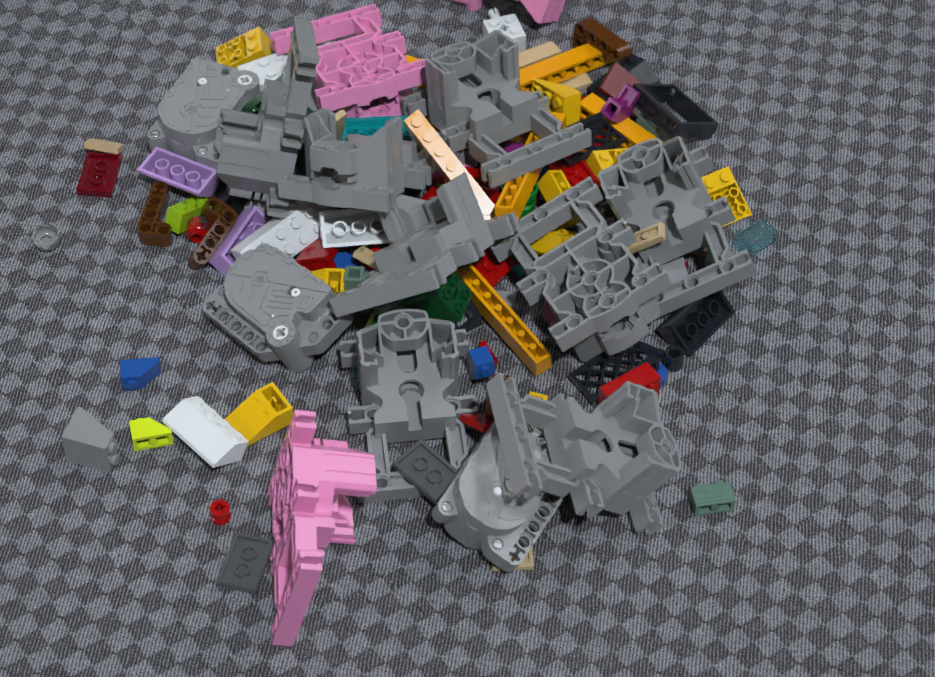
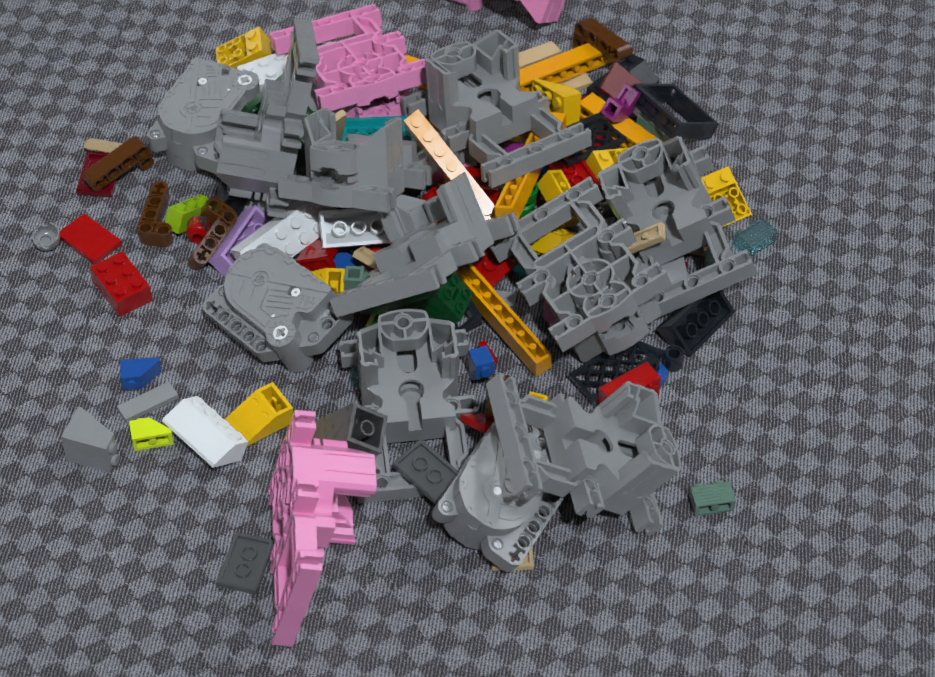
lavender slope [137,147,220,197] -> none
red wheel [209,500,231,525] -> none
white brick [482,8,526,53] -> none
none -> red tile [59,213,122,264]
none -> reddish brown beam [82,136,154,191]
none -> red brick [90,251,152,317]
none -> light grey tile [117,382,179,424]
none -> flat silver brick [312,402,388,456]

